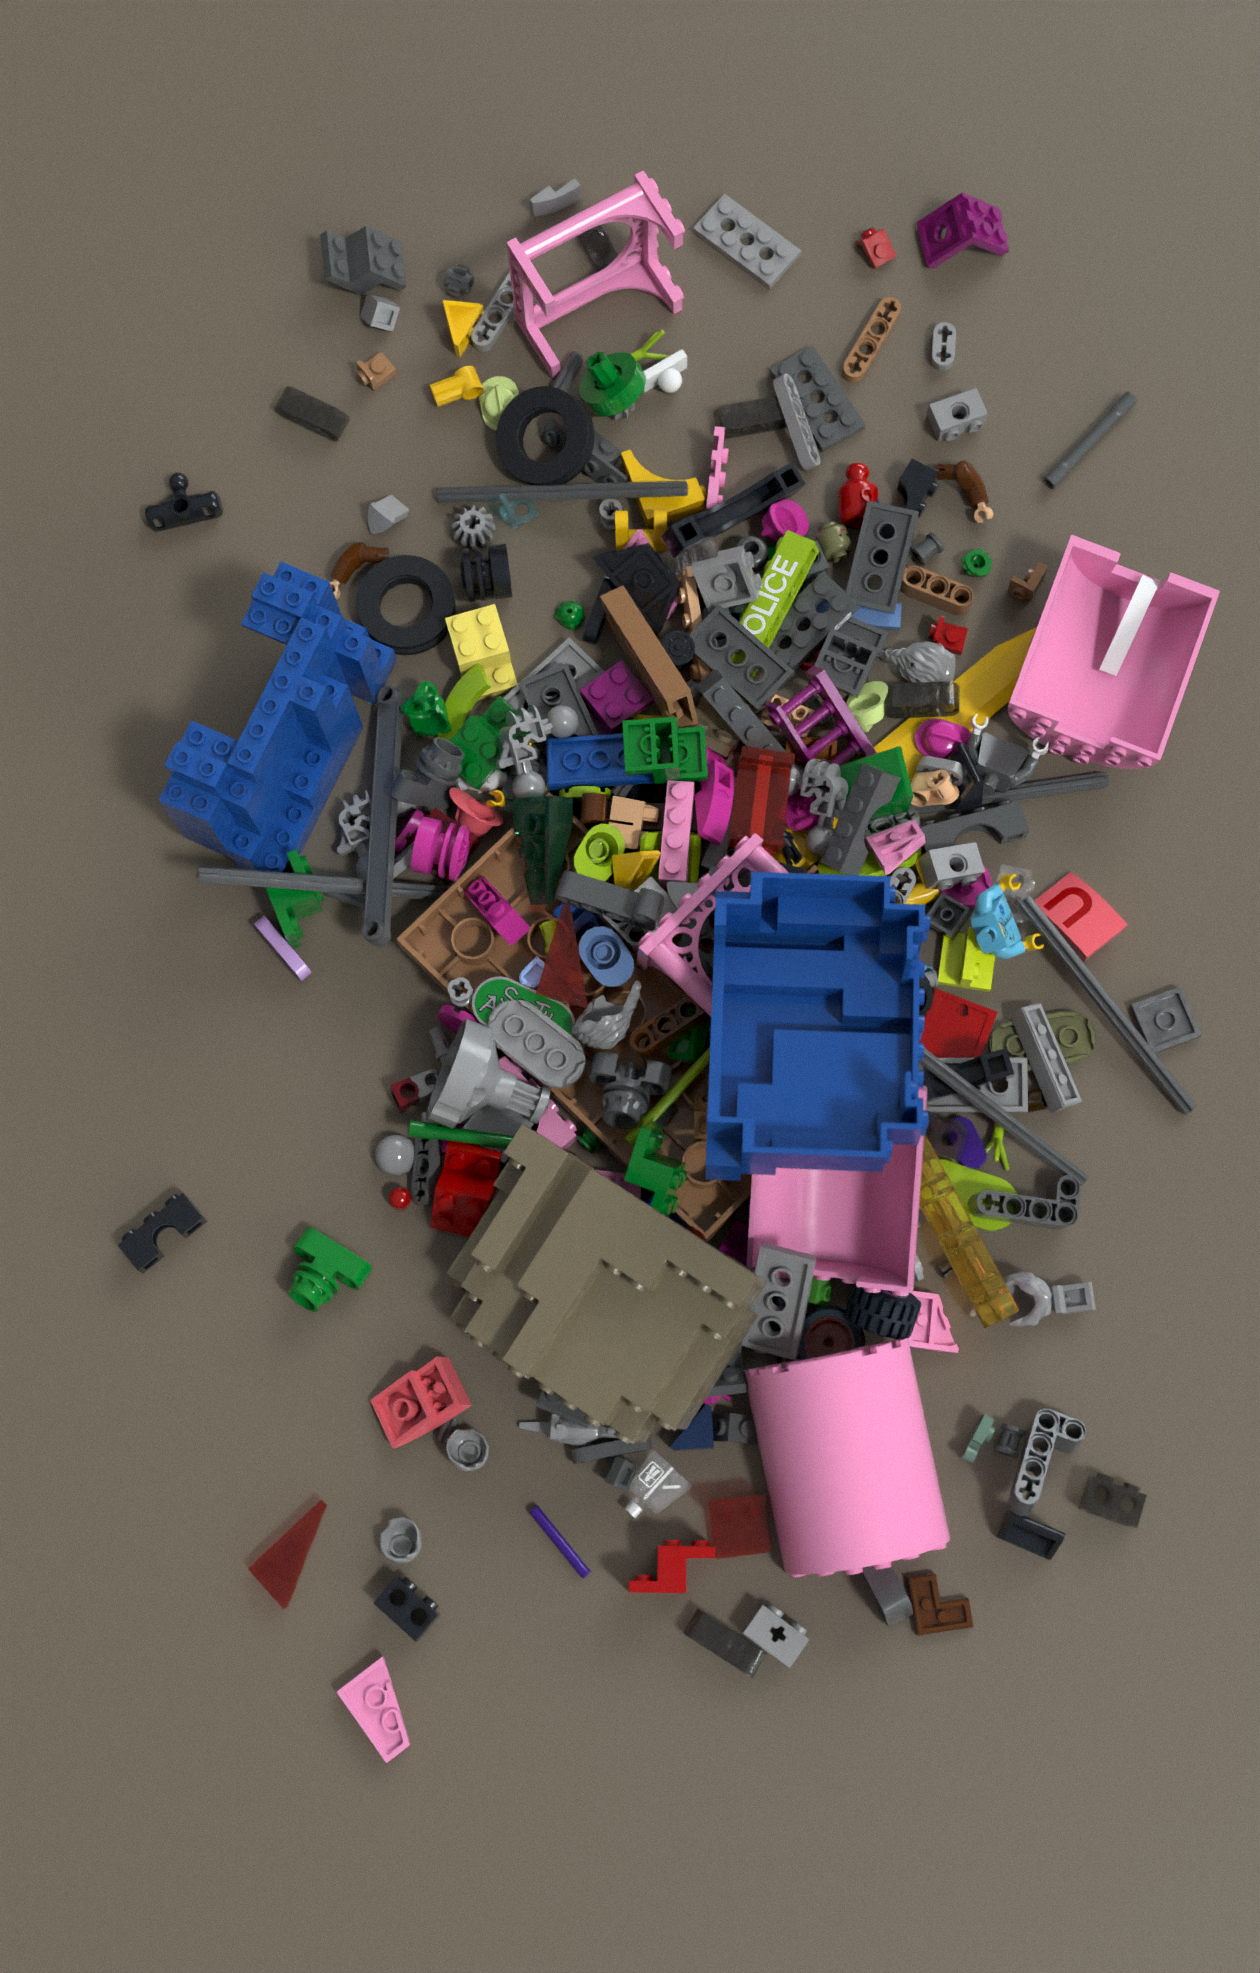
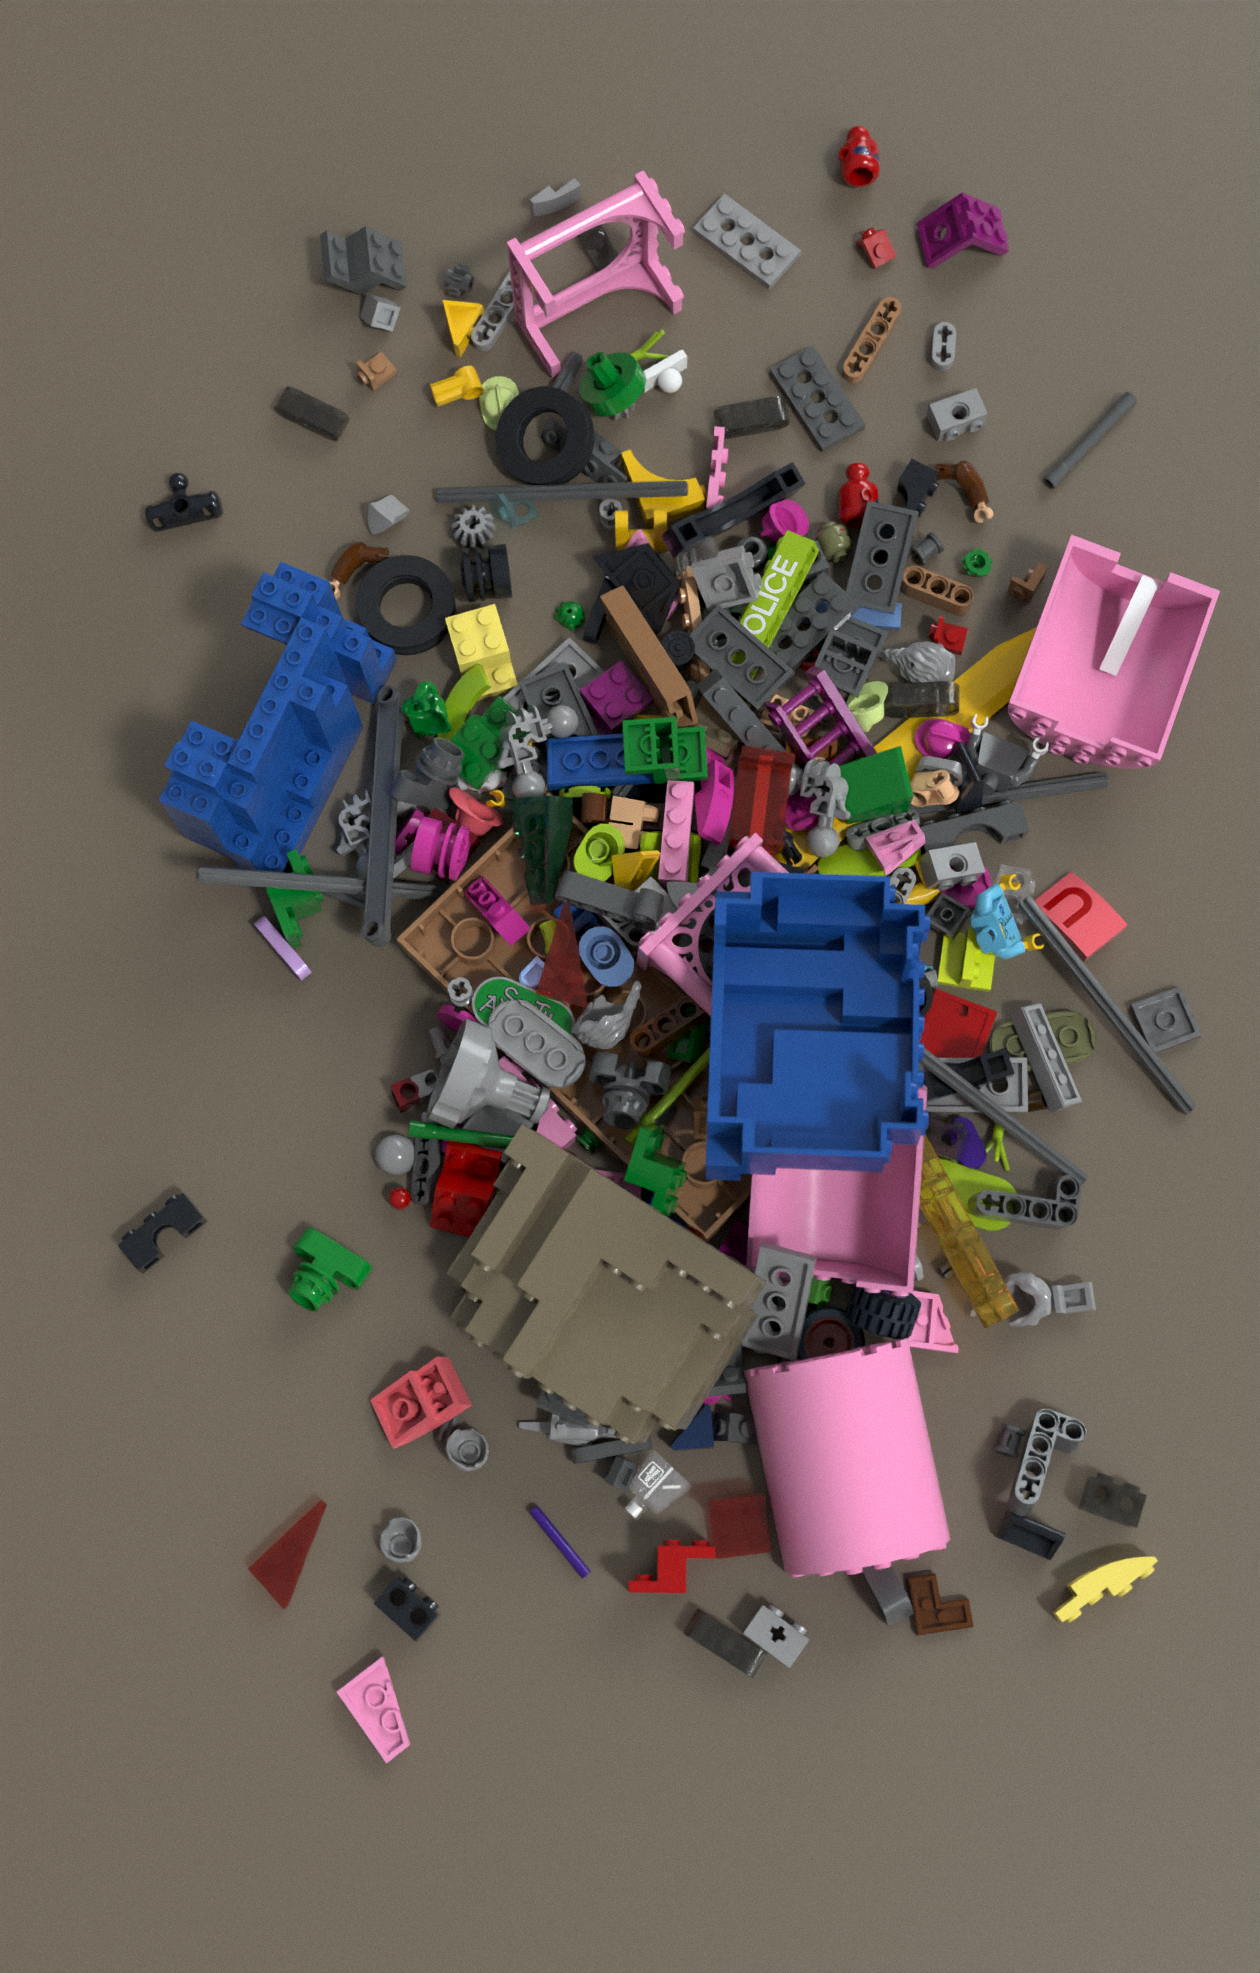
light grey beam [773,373,821,471] -> none
dark grey arch [820,763,901,875] -> none
sand green plate [961,1414,996,1463] -> none
none -> red piece [838,126,880,187]
none -> light yellow slope [1051,1556,1158,1623]

